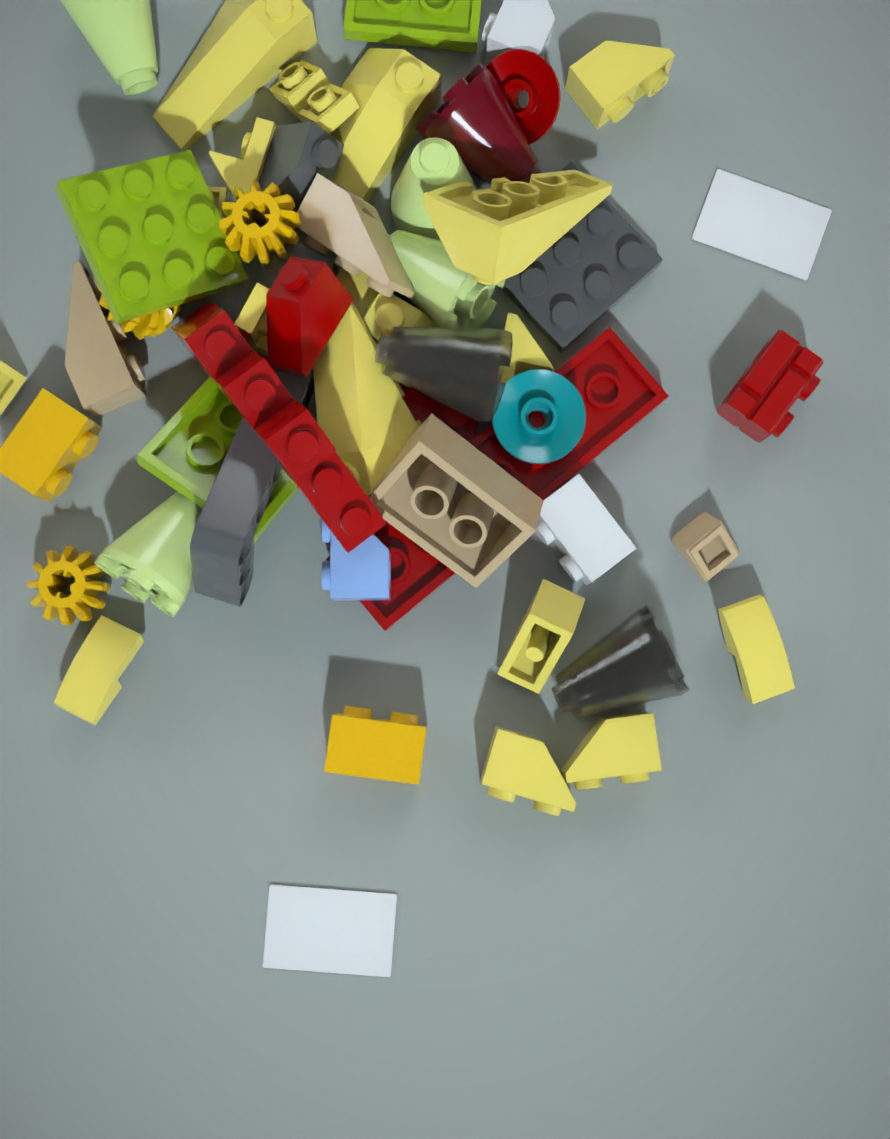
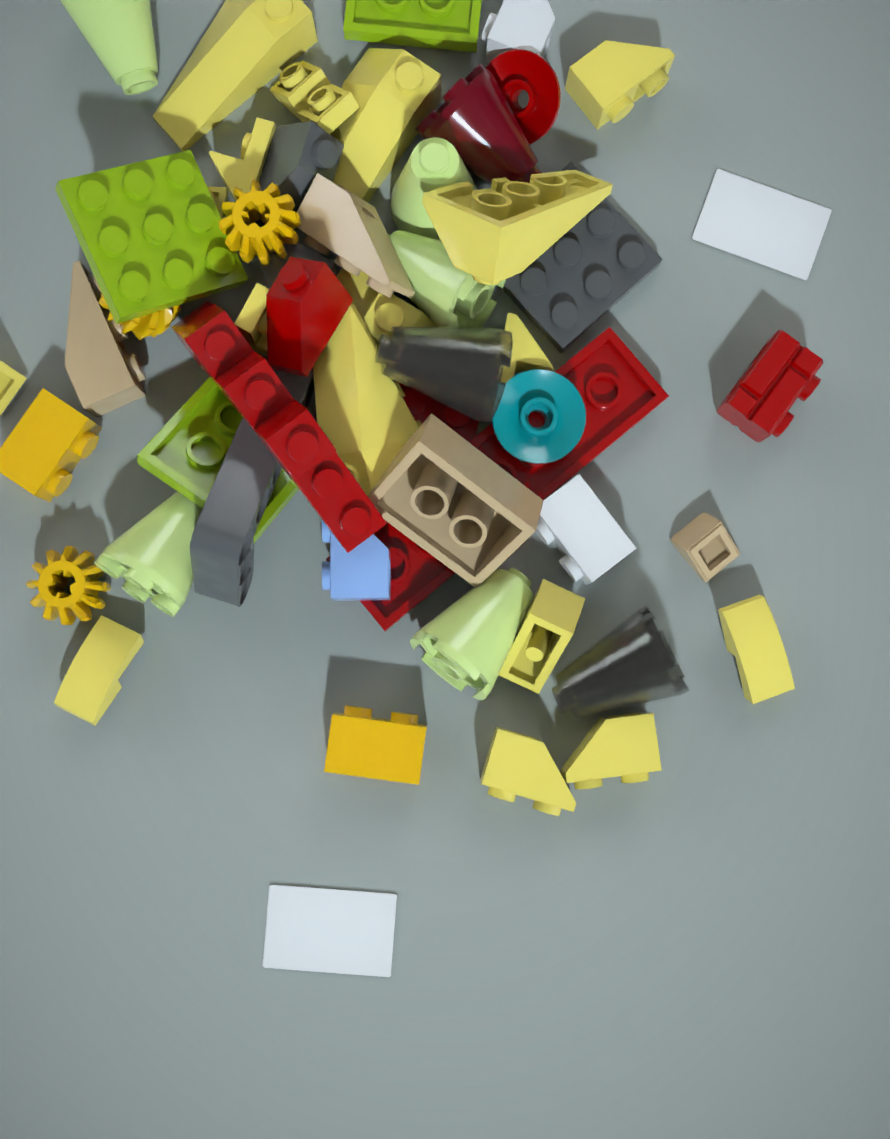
none -> yellowish green cone [410,568,534,700]

